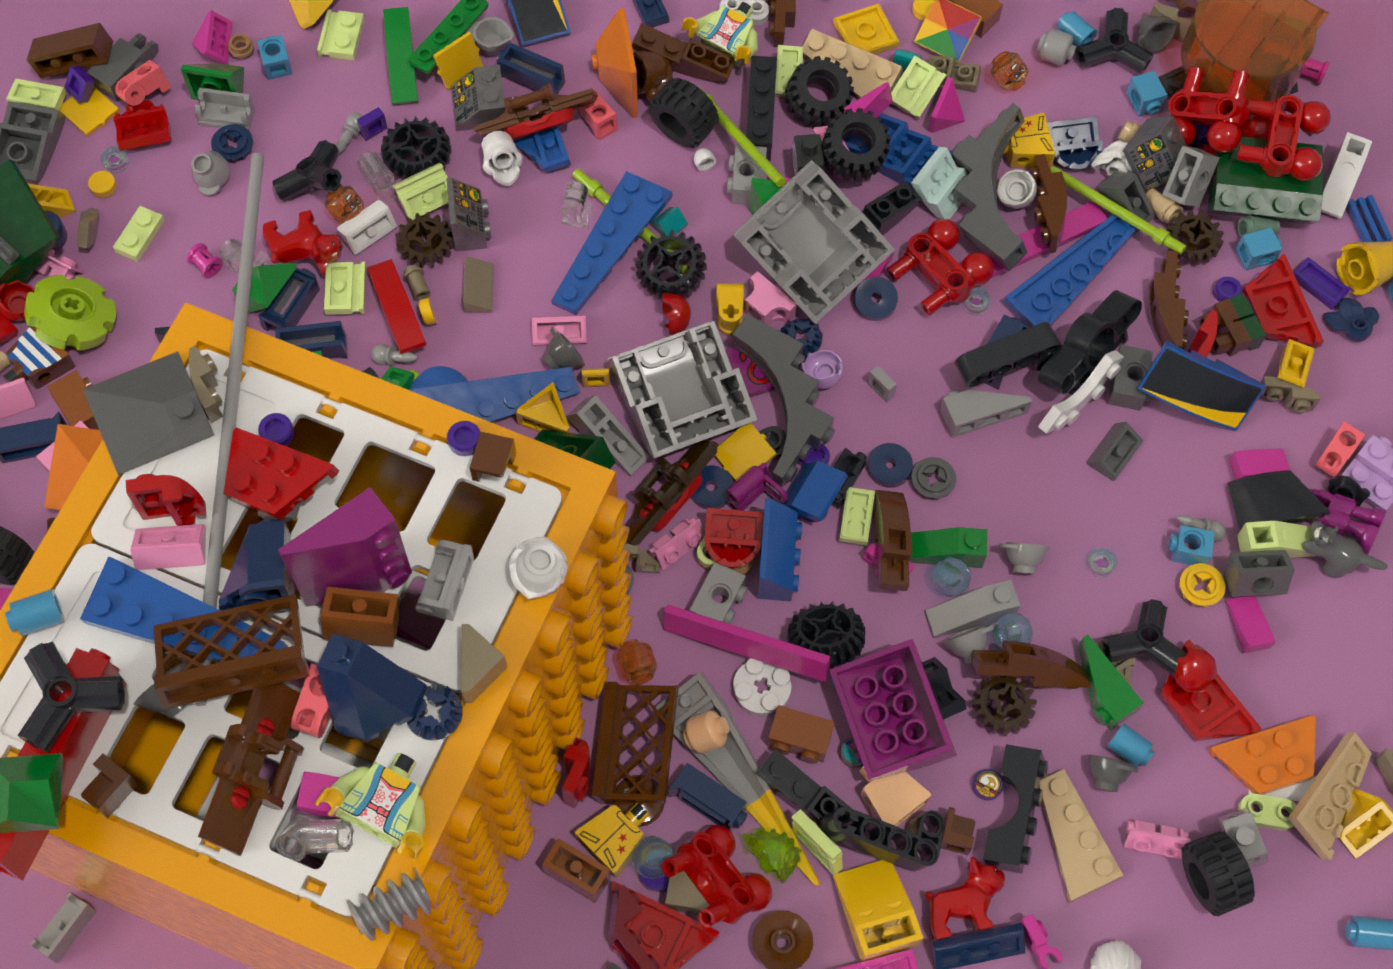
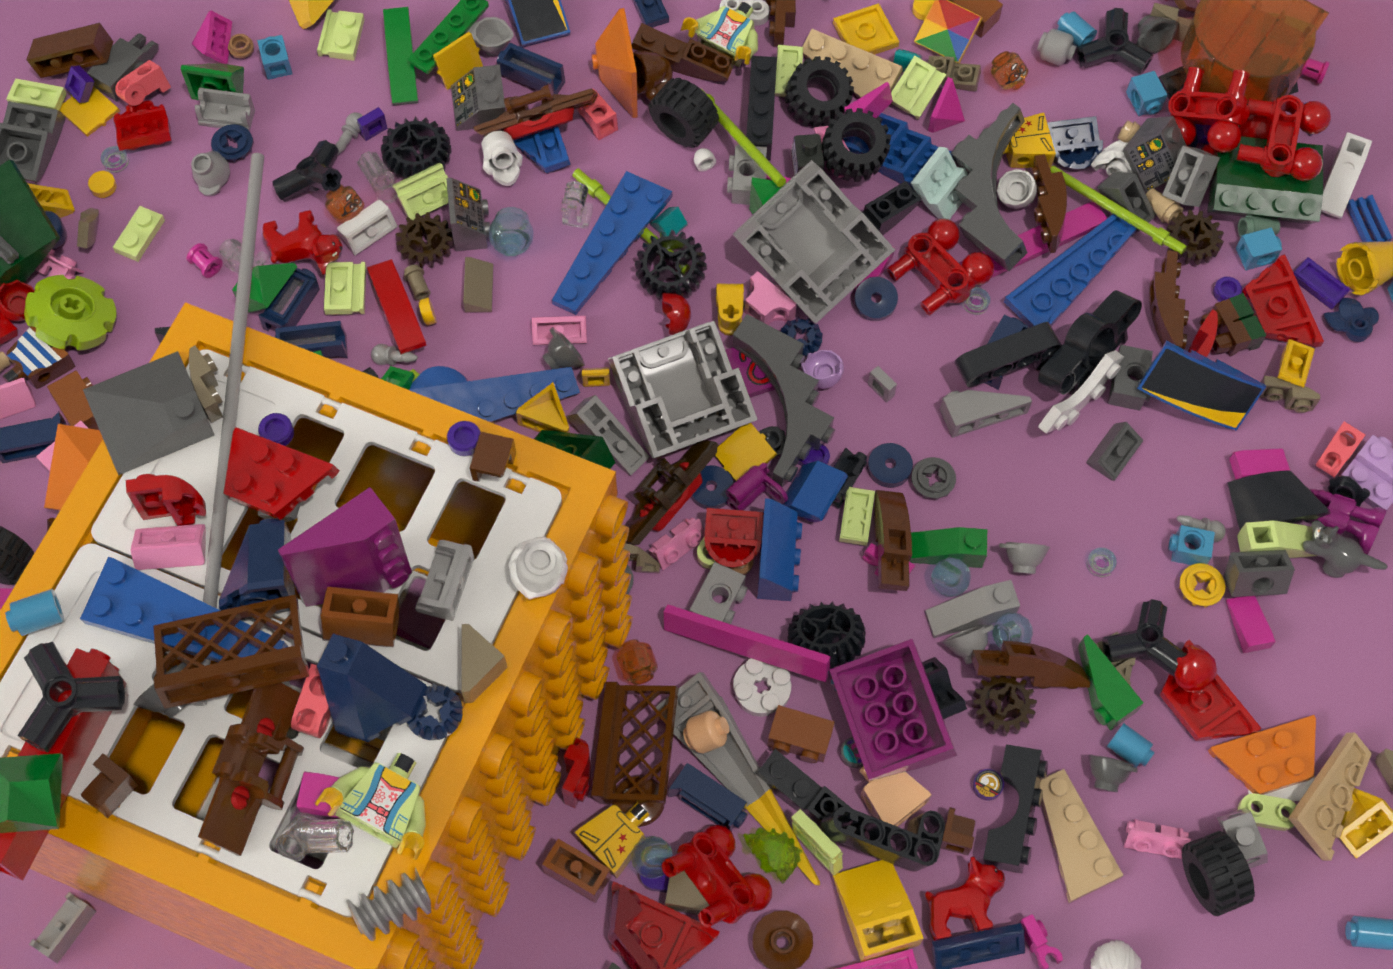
none -> clear light blue piece [489,207,533,256]

